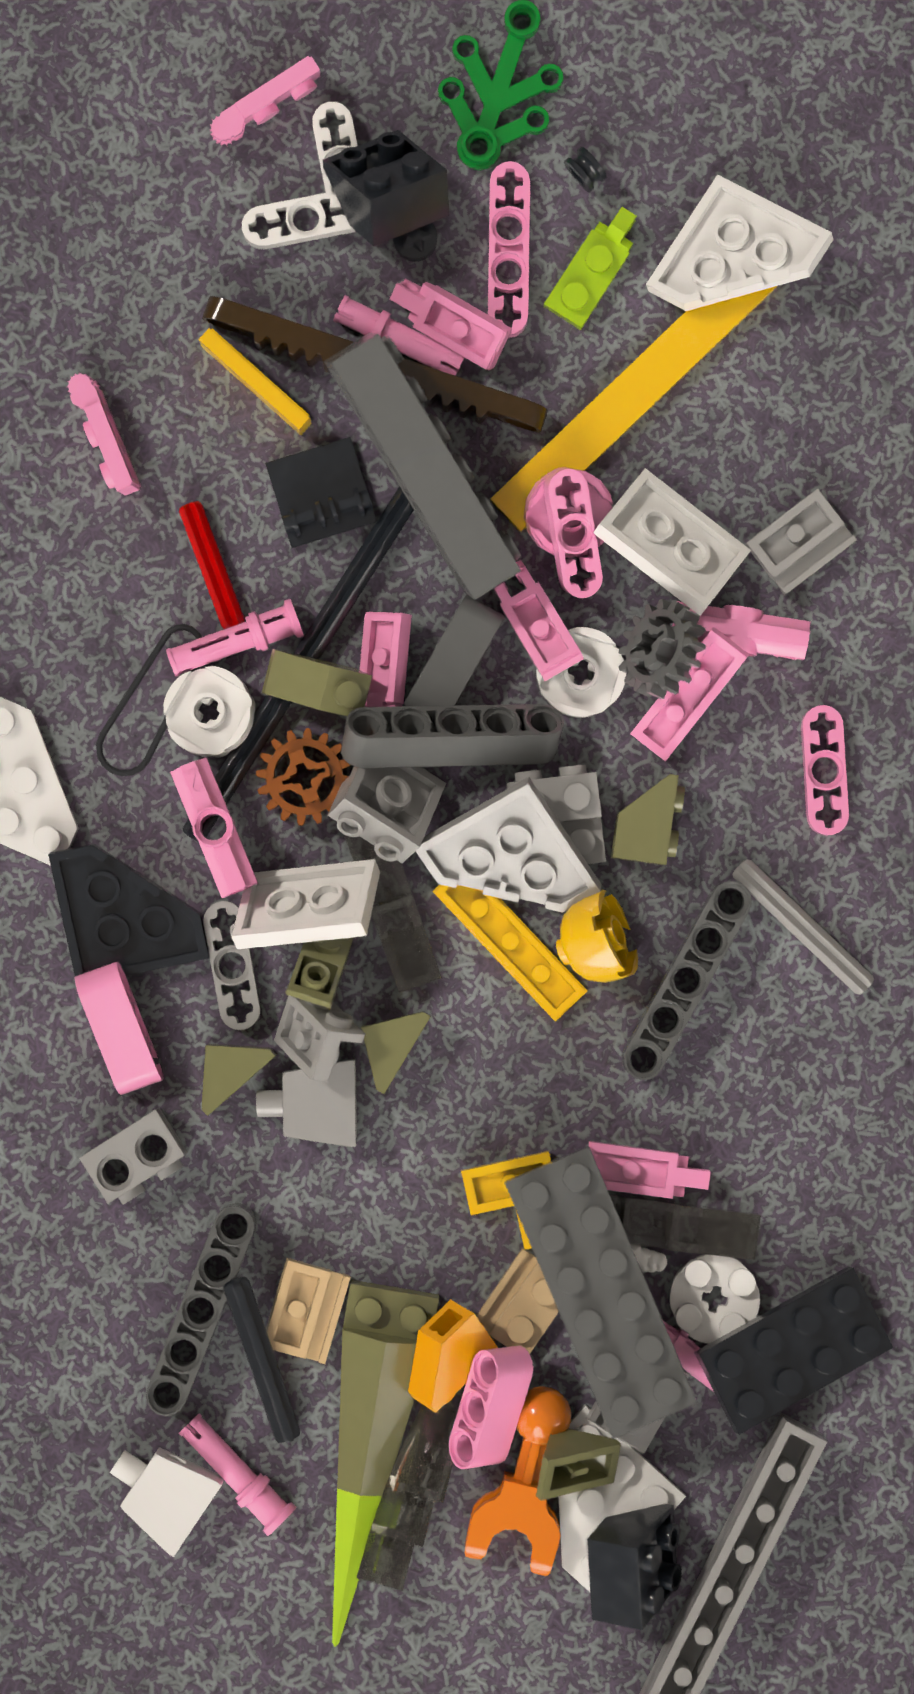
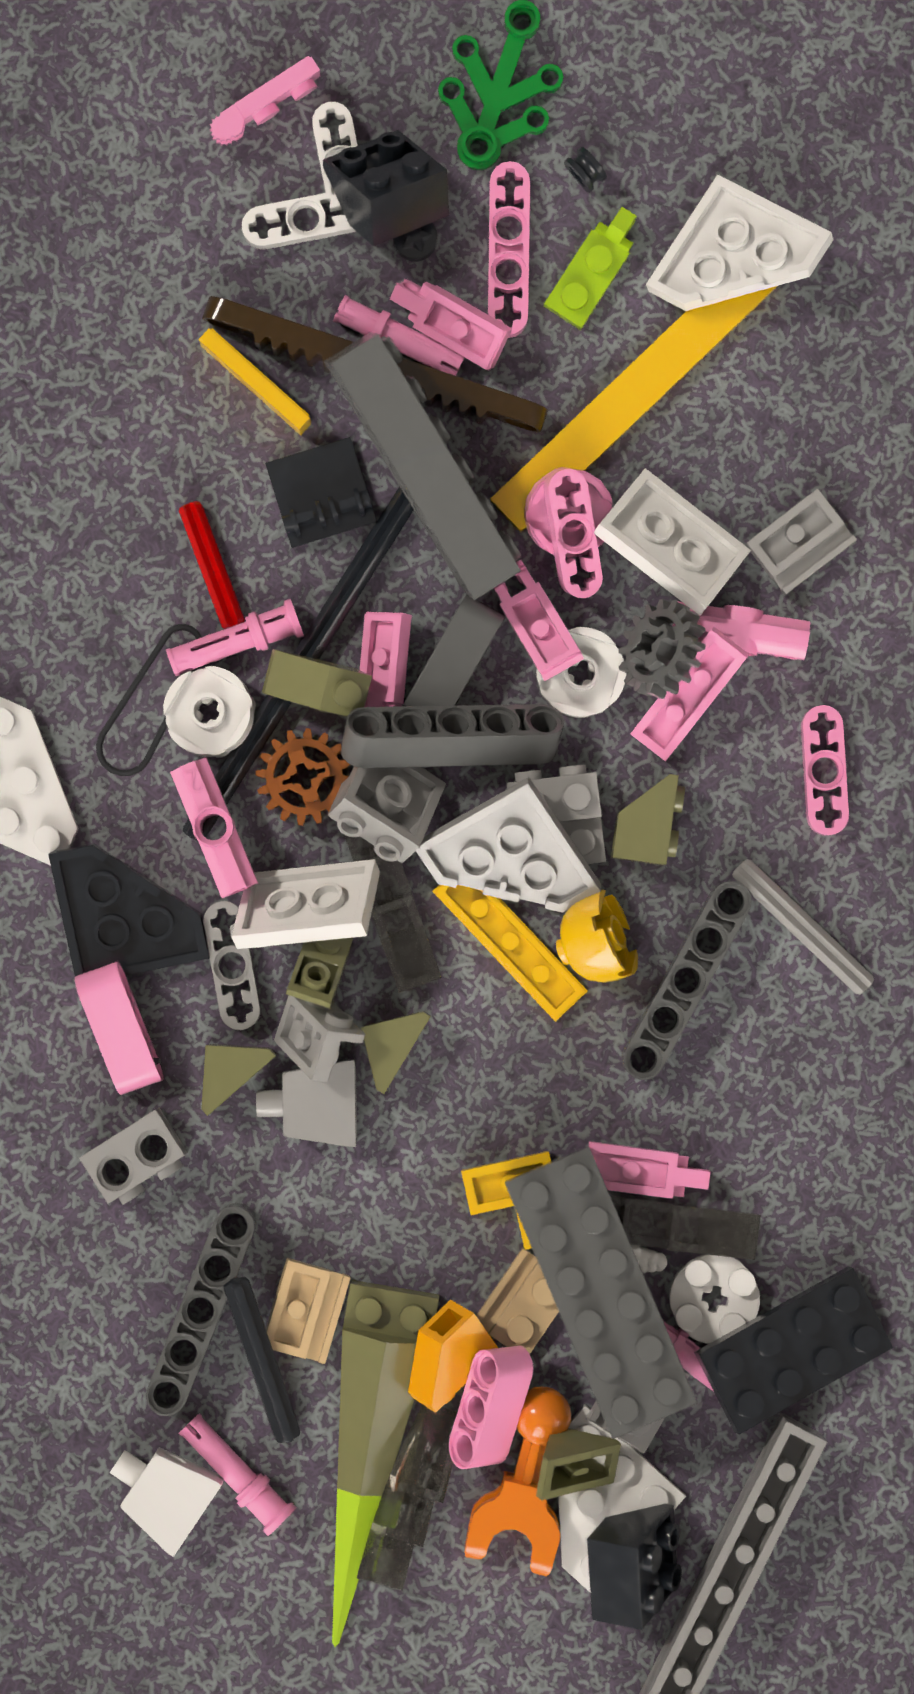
bright pink hinge [67,373,141,496] -> none

